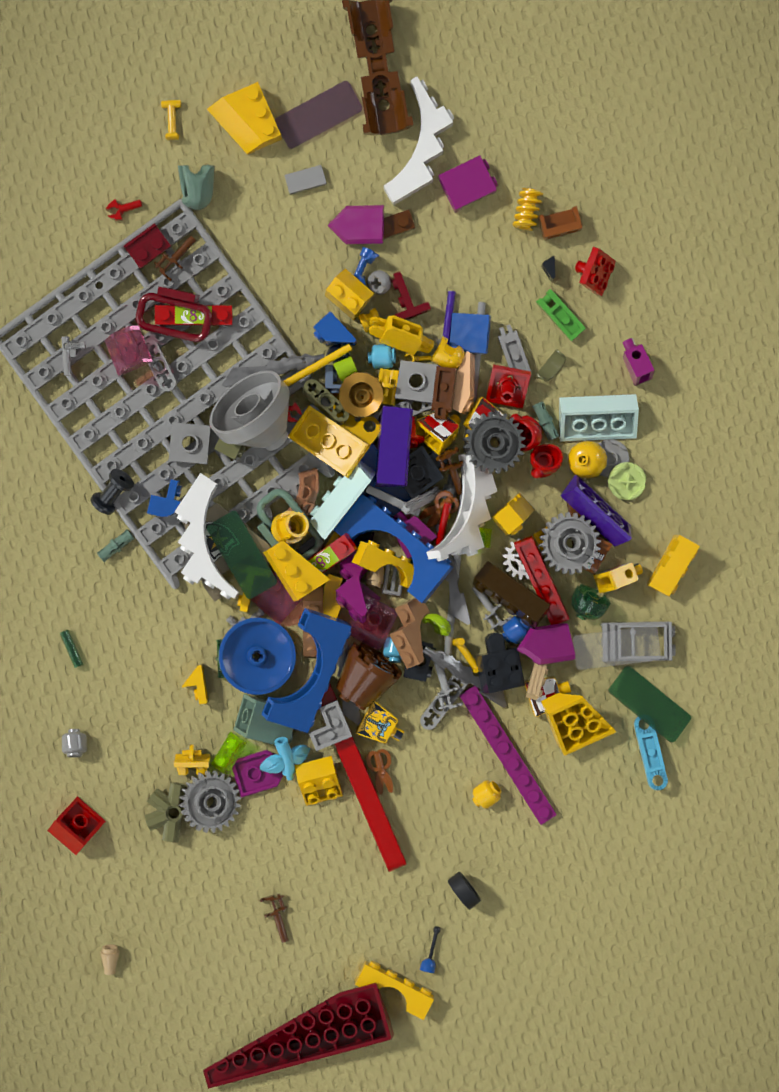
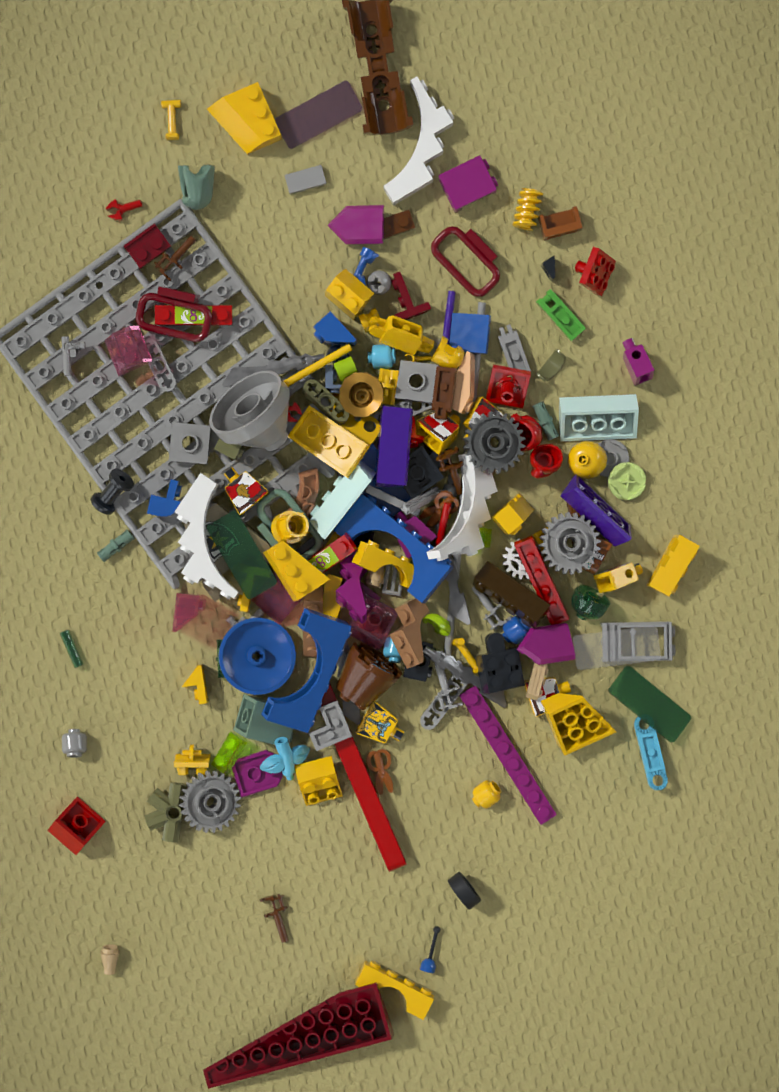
none -> clear pink slope [172,592,206,632]
none -> torso [224,467,270,515]
none -> dark red bar [431,226,500,297]

